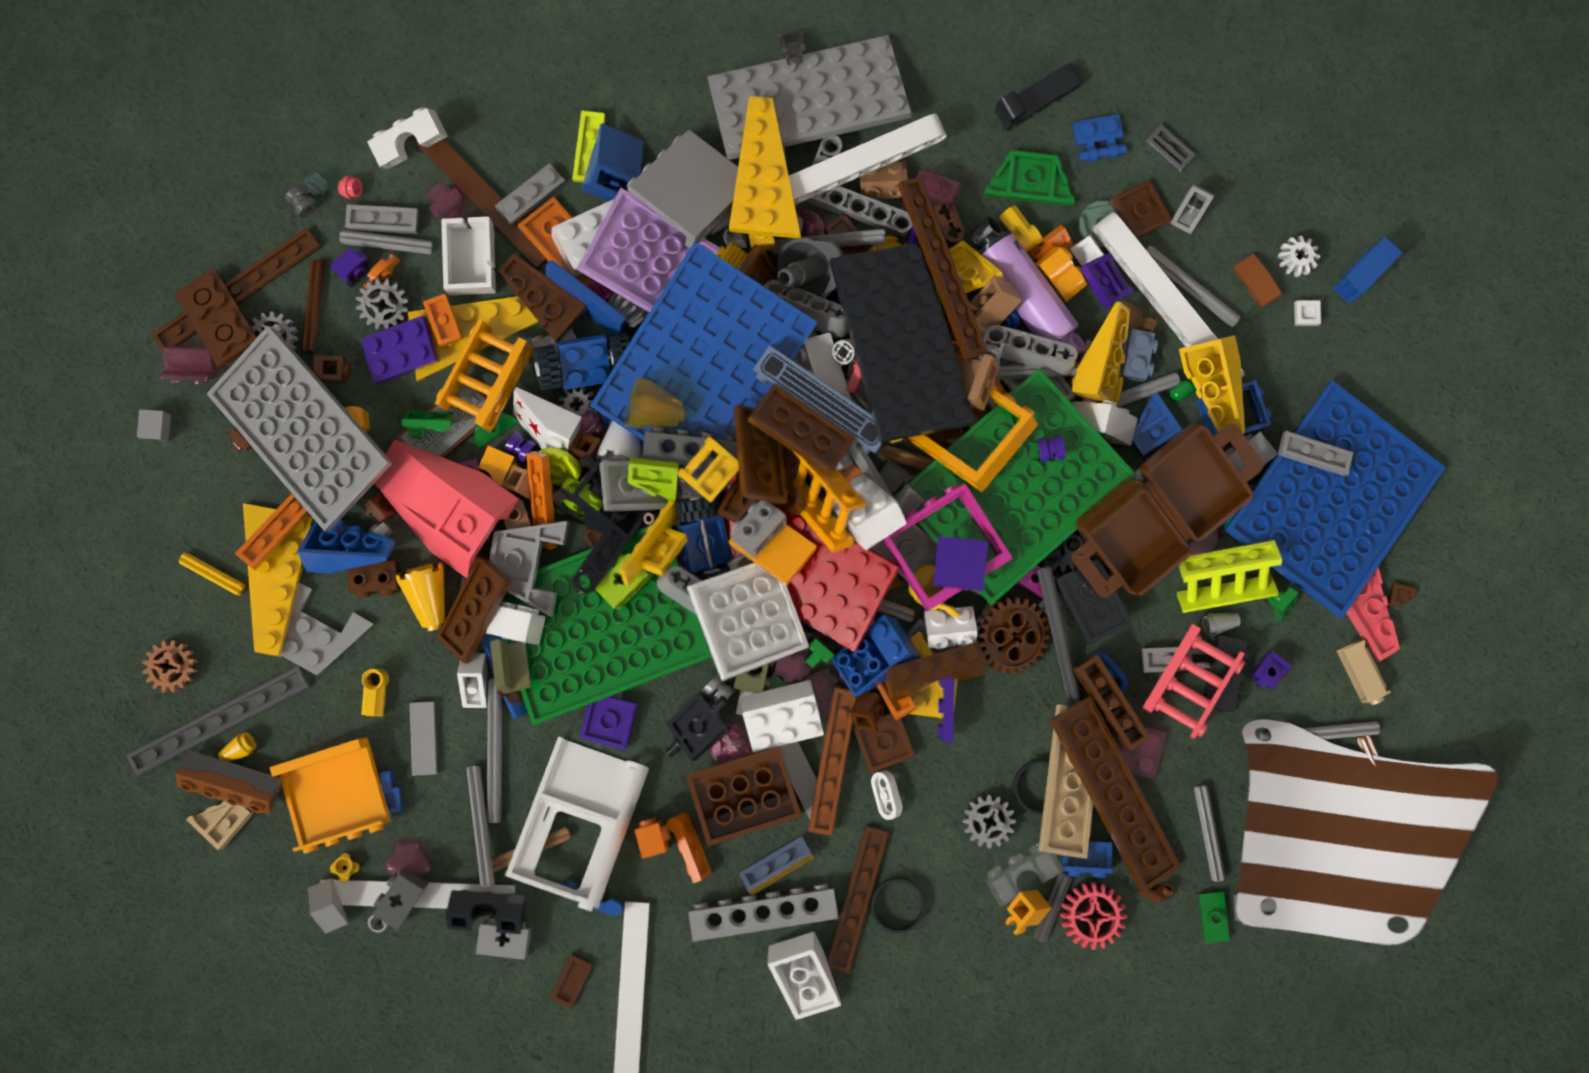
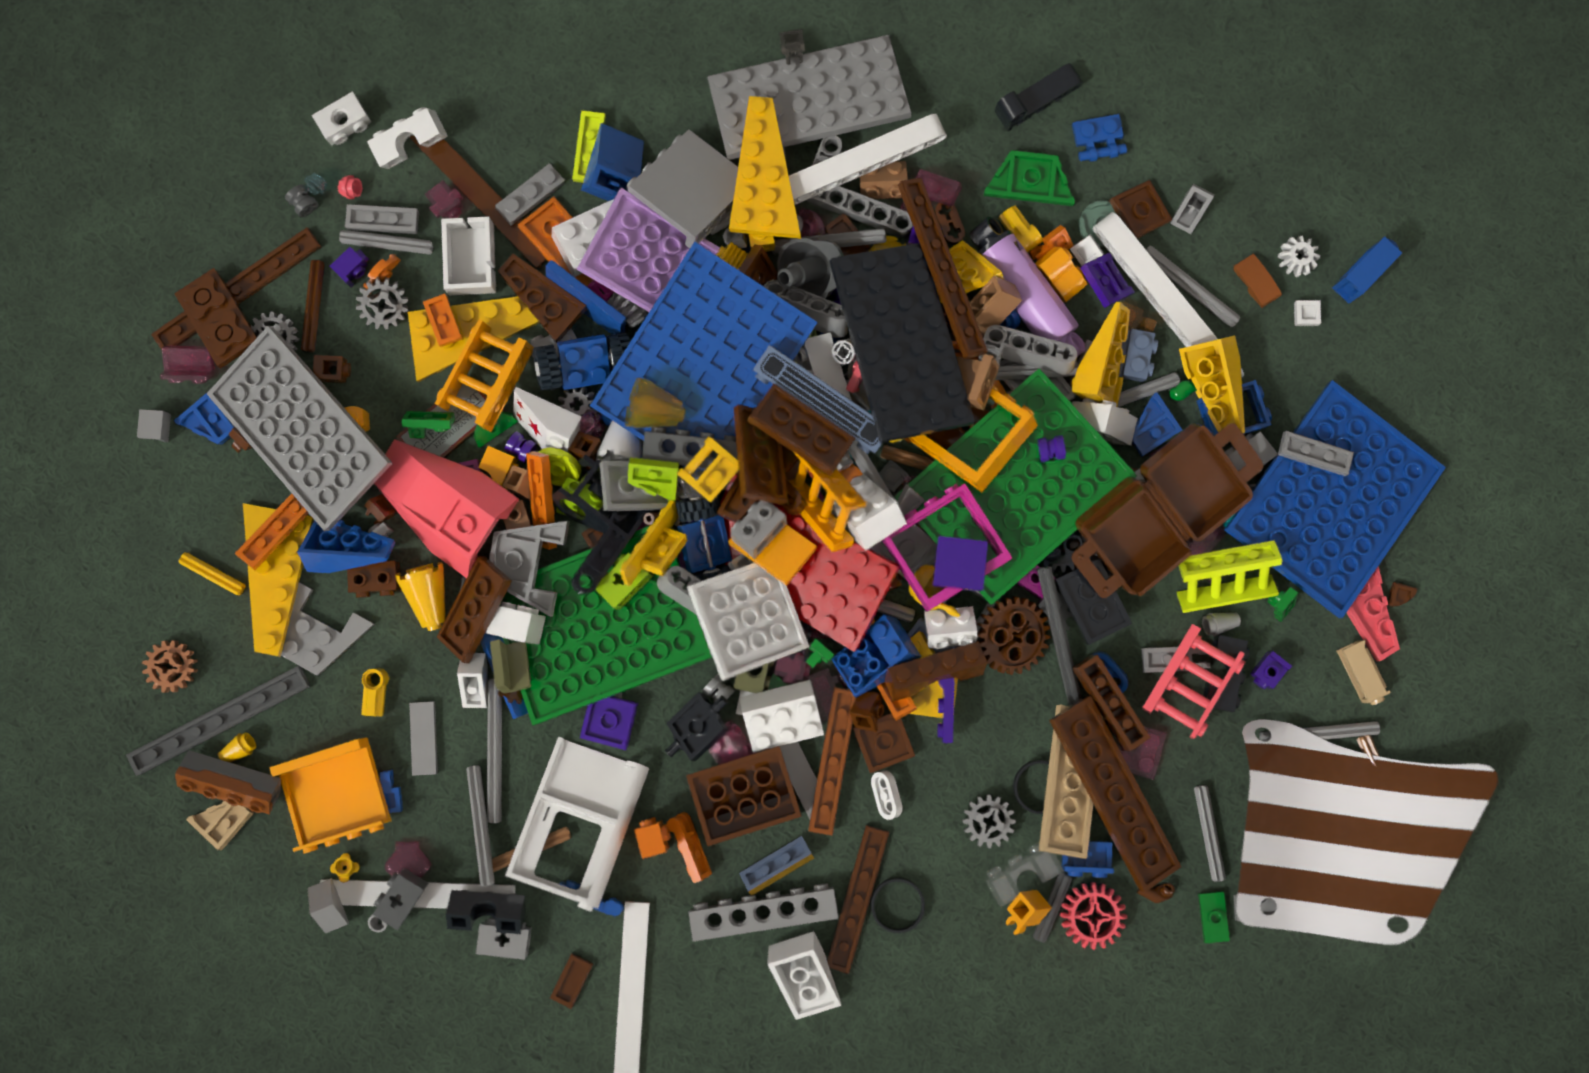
dark purple plate [361,316,439,384] -> none
flat silver tile [1145,124,1196,173] -> none
none -> blue wing [174,392,235,445]
none -> white brick [312,92,371,146]

